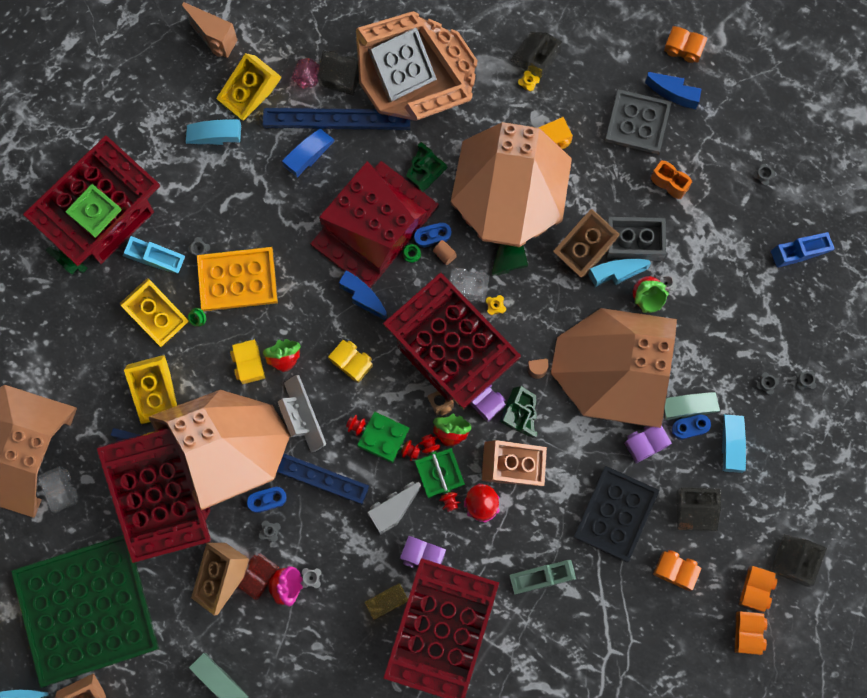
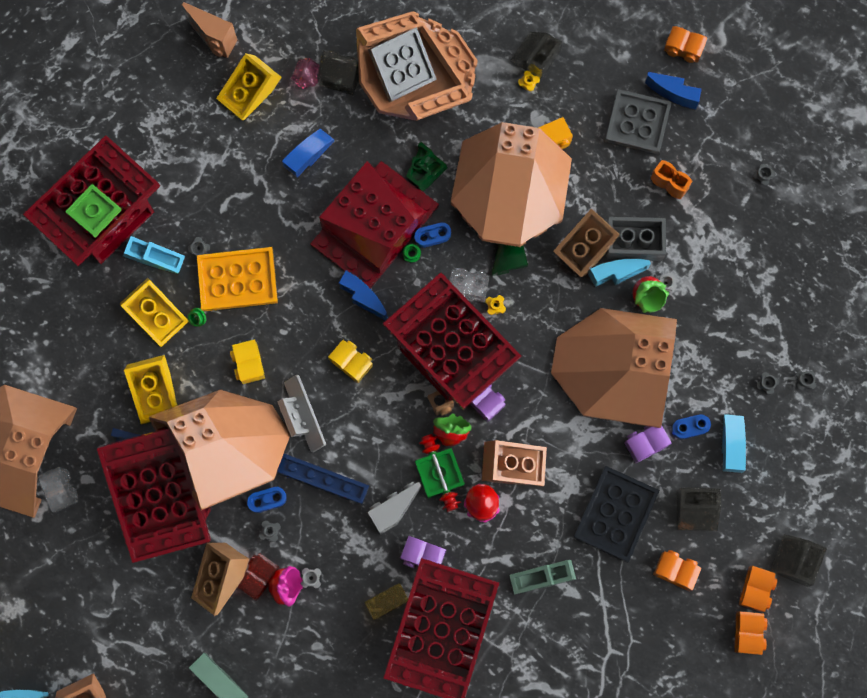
dark green plate [11,535,160,688] -> none
dark green slope [46,244,88,274] -> none
medium azure slope [186,119,241,145] -> none
dark blue plate [263,108,410,130] -> none
hair [263,339,301,372] -> none
green plate [346,411,421,464] -> none
nougat brick [433,240,457,265] -> none
dark green slope [499,386,537,438] -> none
nougat brick [527,359,548,379] -> none
slope [663,392,720,421] -> none
blue slope [771,232,835,268] -> none

